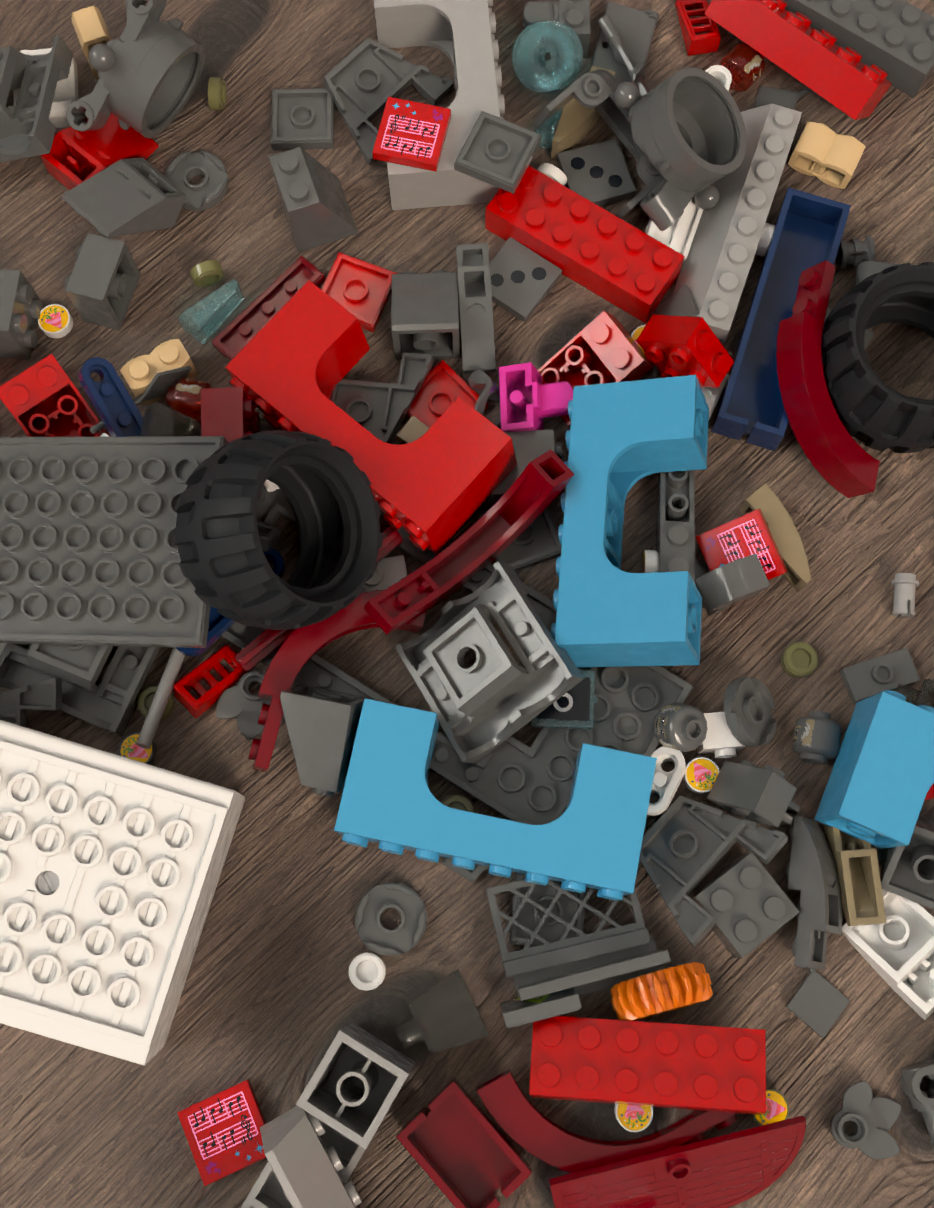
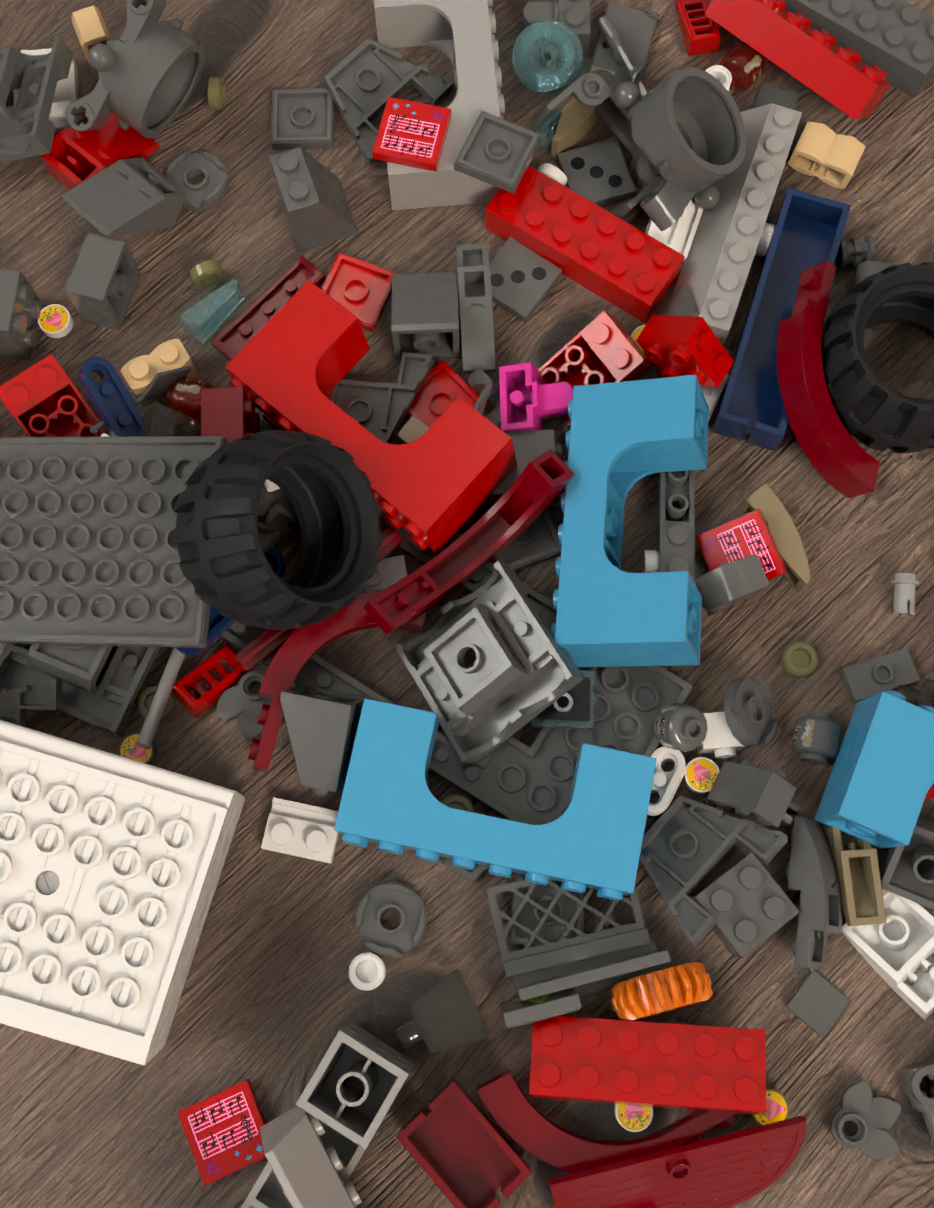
none -> white plate [261,797,339,864]

